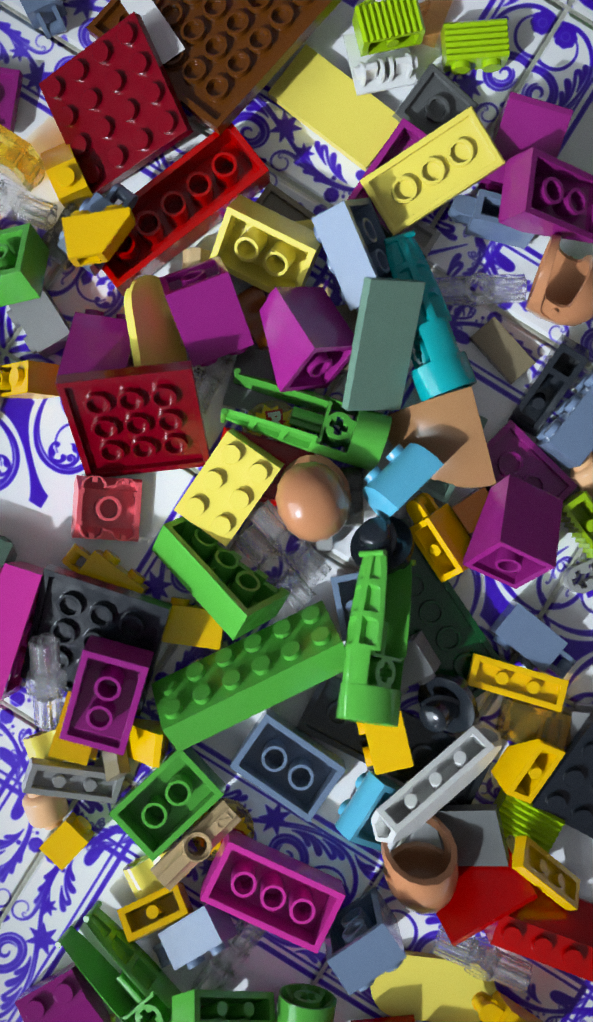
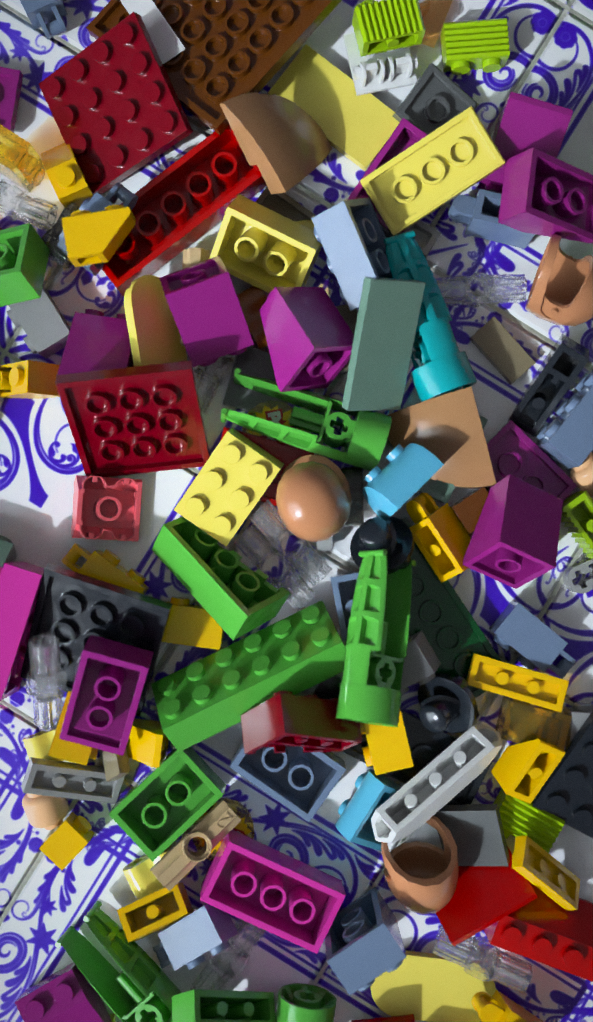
none -> medium nougat brick [220,92,332,194]
none -> wedge [241,691,363,754]

